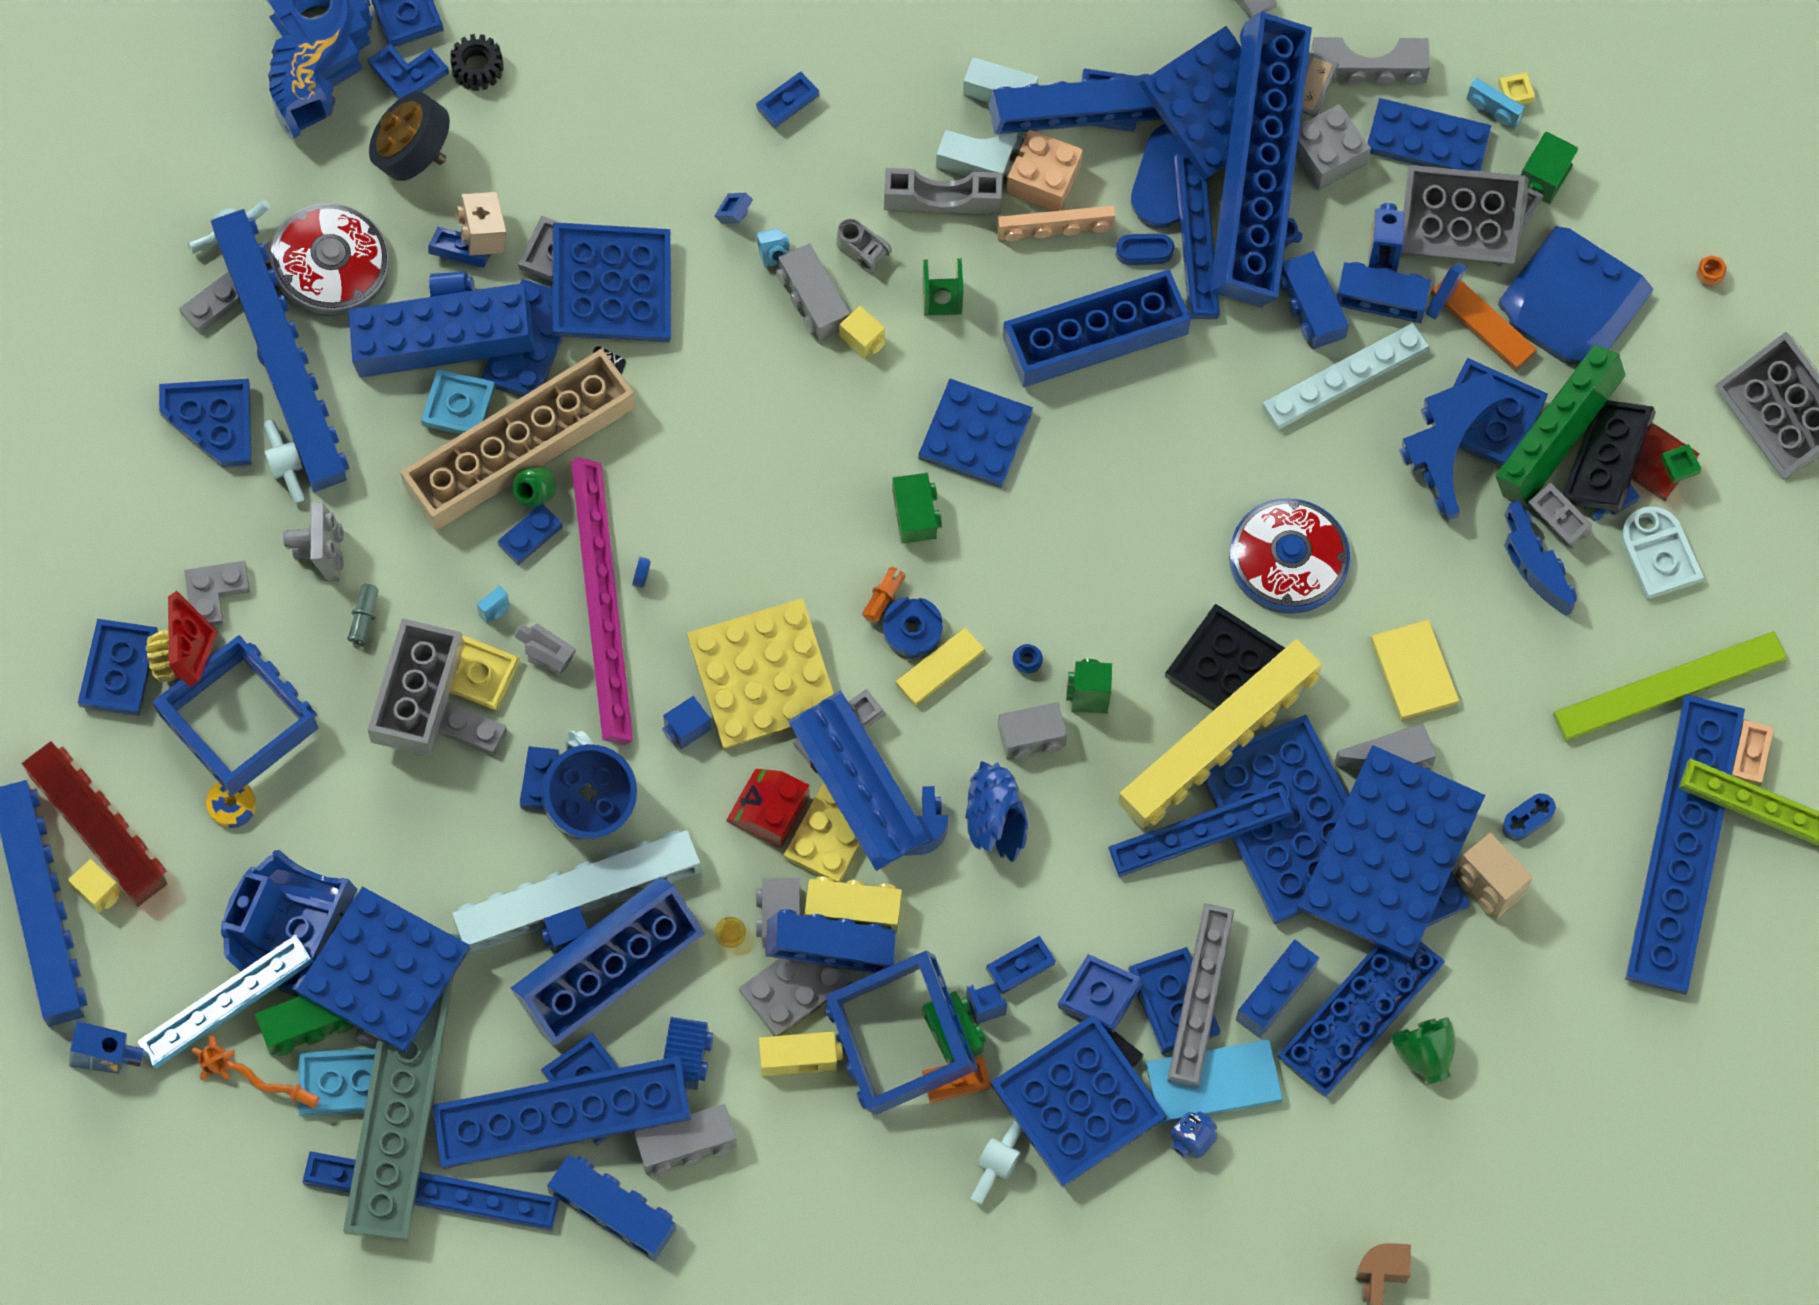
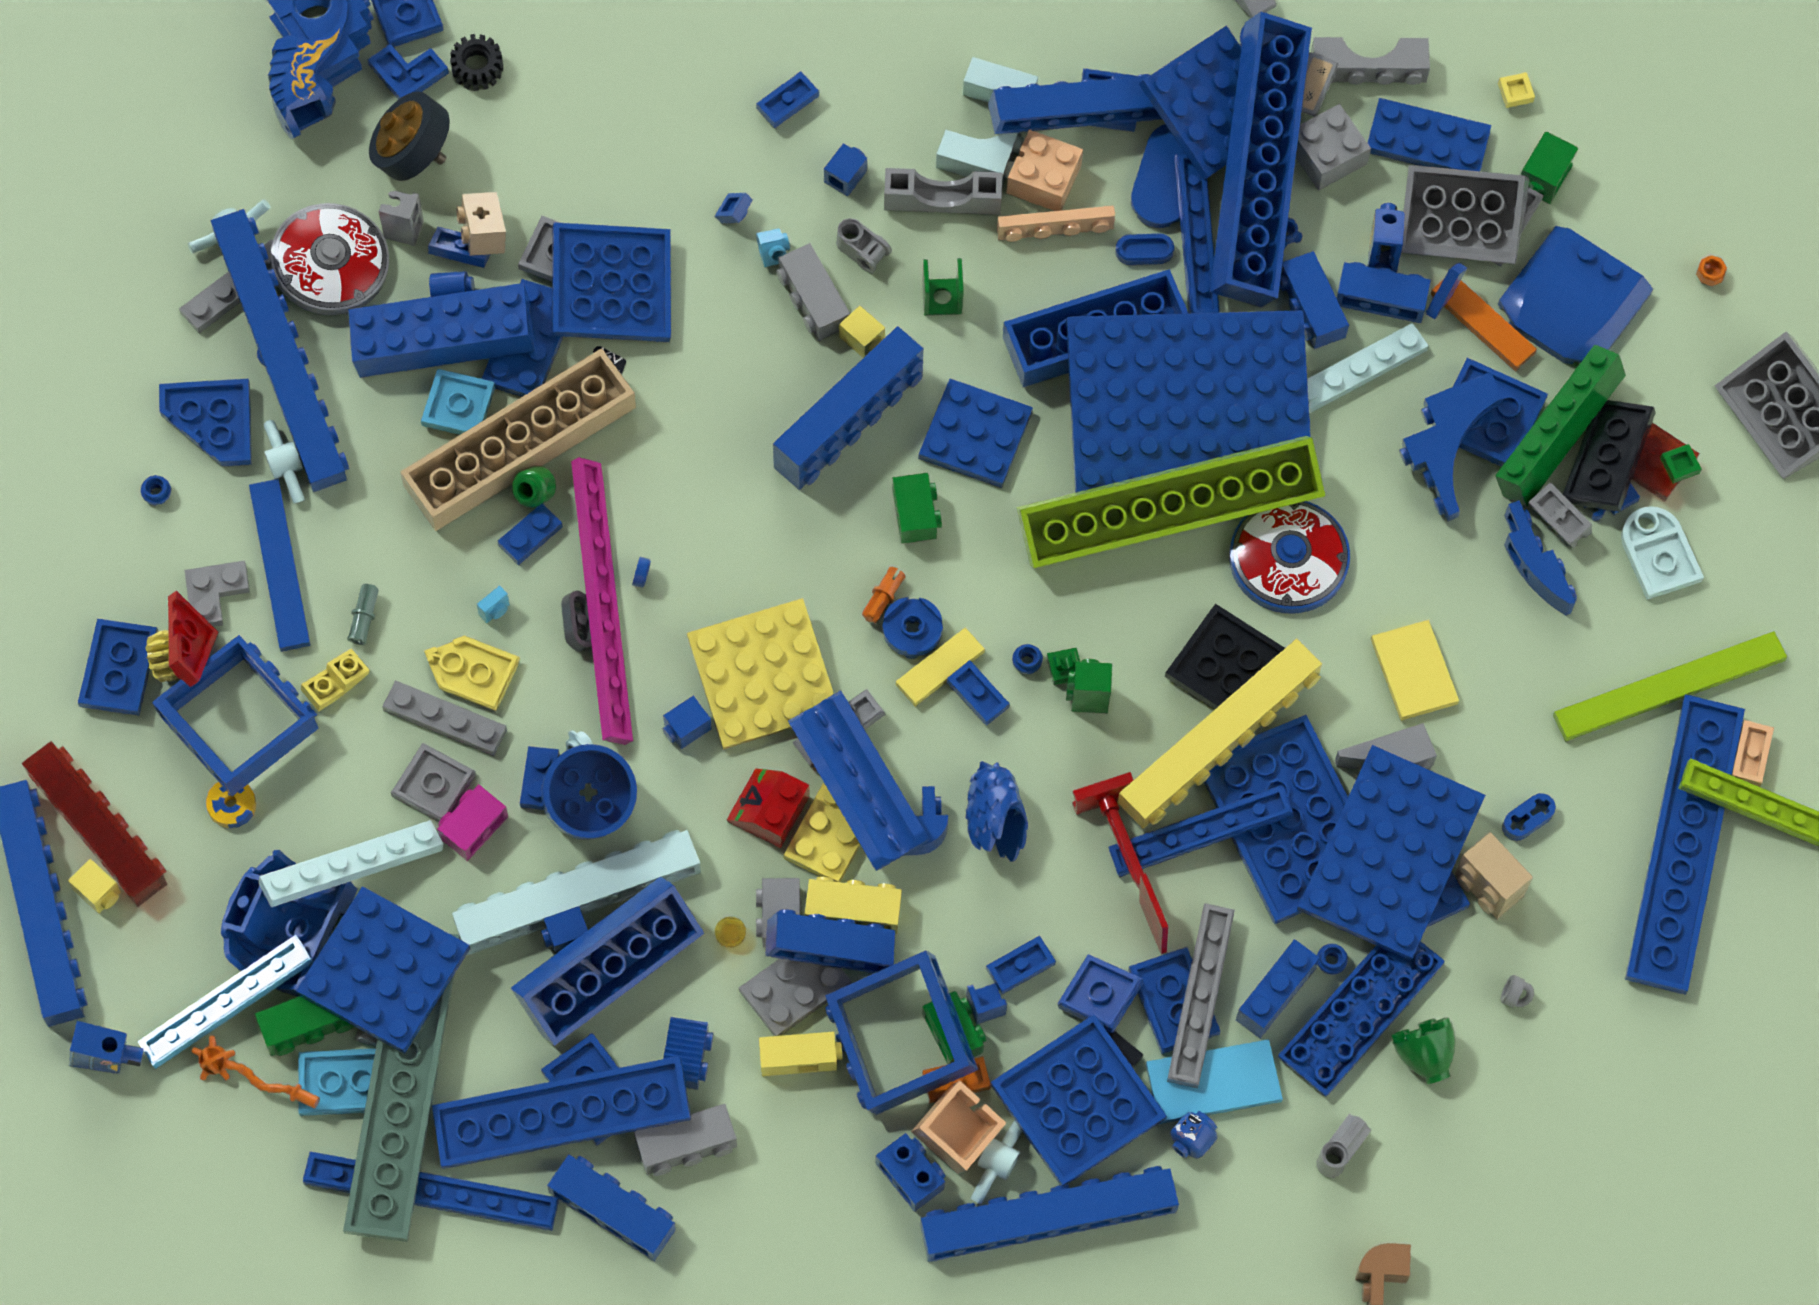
light grey plate [283,502,344,582] -> none
light grey brick [368,618,464,757] -> none
light grey rock [515,624,576,676] -> none
light grey brick [998,702,1067,760] -> none
medium azure plate [1466,77,1525,129] -> none
none -> blue plate [141,475,171,505]
none -> blue tile [249,479,311,652]
none -> light aqua plate [259,820,444,907]
none -> light yellow slope [300,648,370,712]
none -> light grey hinge [379,191,424,246]
none -> light grey tile [391,743,476,822]
none -> dark pink brick [437,784,509,861]
none -> dark grey plate [561,590,592,651]
none -> blue brick [773,326,924,490]
none -> blue brick [824,143,867,197]
none -> blue brick [875,1133,946,1212]
none -> light nougat piece [911,1080,1006,1174]
none -> blue brick [920,1166,1179,1262]
none -> blue plate [947,660,1010,726]
none -> lime brick [1016,436,1326,568]
none -> green tile [1047,647,1080,685]
none -> blue plate [1066,310,1311,493]
none -> red piece [1072,772,1168,954]
none -> blue plate [1317,944,1348,975]
none -> light grey piece [1317,1114,1371,1178]
none -> light grey tile [1500,975,1534,1008]

